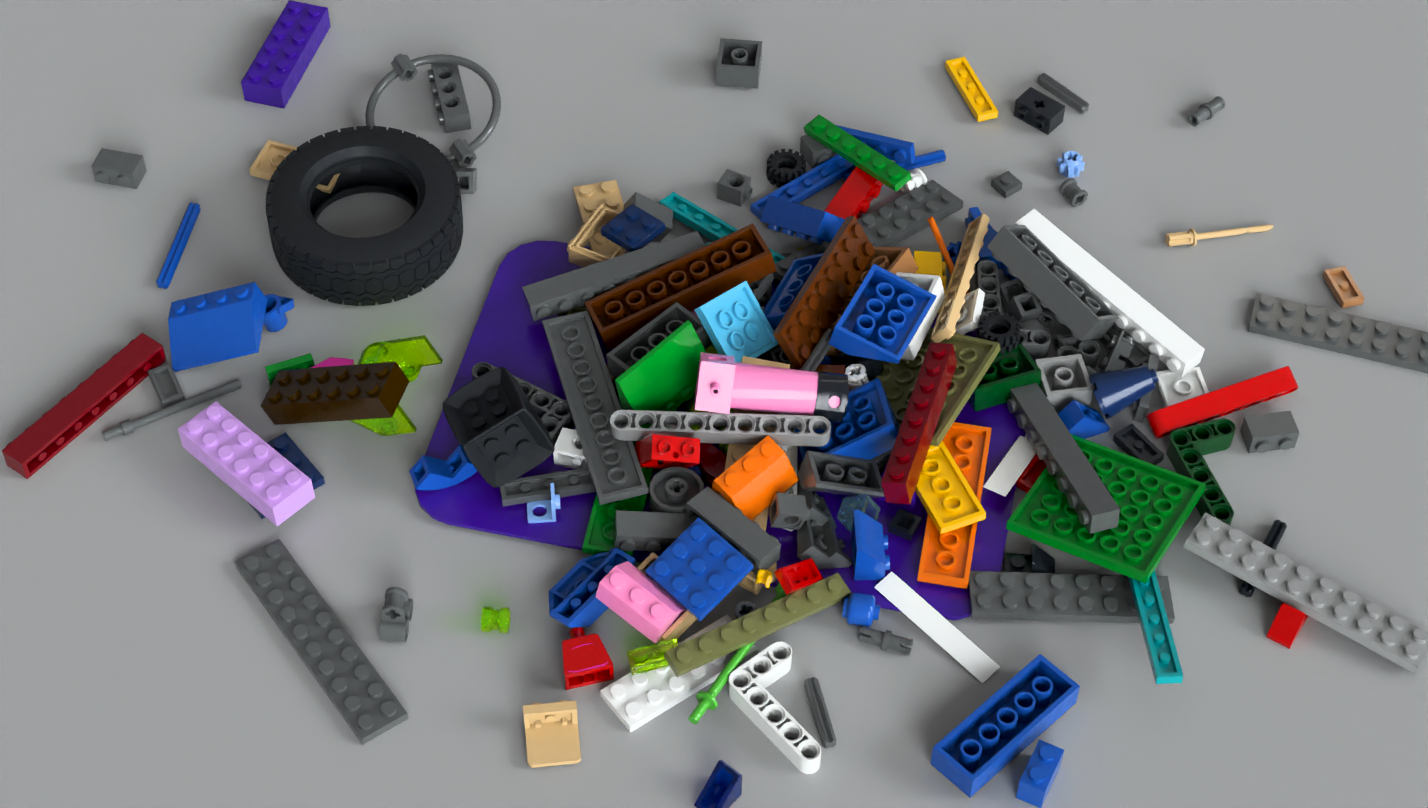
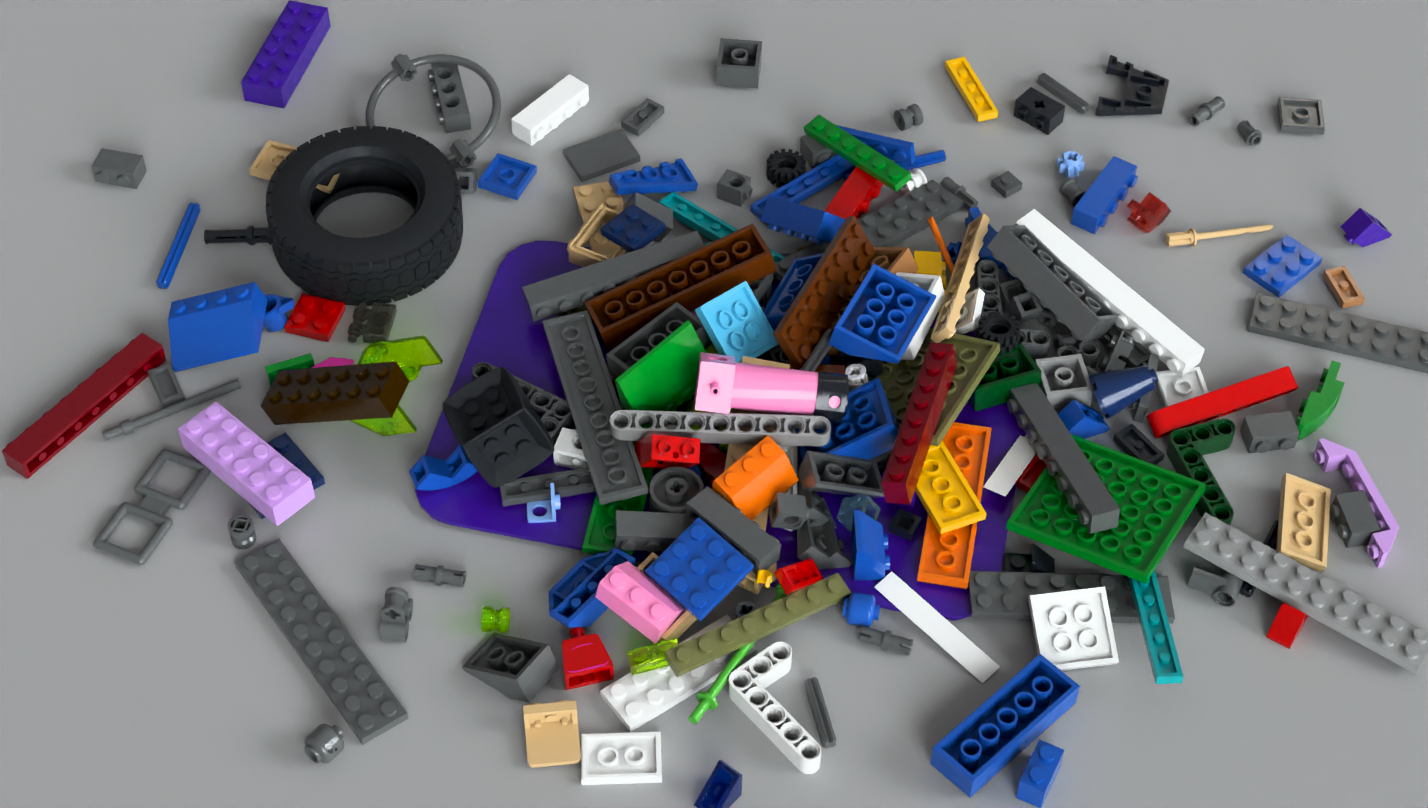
none -> dark grey bar [93,449,211,565]
none -> black pin [204,226,272,246]
none -> dark grey wheel [228,515,256,549]
none -> red plate [284,293,346,342]
none -> dark grey head [304,724,344,763]
none -> clear smoke plate [348,302,397,345]
none -> dark grey pin [413,564,466,587]
none -> dark grey slope [462,633,560,703]
none -> blue plate [477,153,537,200]
none -> white brick [511,74,589,146]
none -> dark grey tile [563,129,640,182]
none -> white tile [581,731,662,785]
none -> blue wing [608,158,698,195]
none -> dark grey plate [621,98,664,137]
none -> dark grey wheel [894,104,923,131]
none -> dark grey axle [940,177,978,209]
none -> white plate [1028,586,1119,671]
none -> blue brick [1071,156,1138,234]
none -> black wing [1095,55,1169,116]
none -> clear red brick [1127,192,1171,233]
none -> dark grey piece [1187,566,1243,607]
none -> dark grey pin [1237,120,1262,146]
none -> blue plate [1243,234,1322,298]
none -> tan plate [1276,473,1331,572]
none -> dark grey plate [1277,97,1325,135]
none -> green slope [1295,360,1345,441]
none -> lavender slope [1314,438,1400,568]
none -> dark grey brick [1330,490,1381,548]
none -> dark purple slope [1340,208,1392,247]

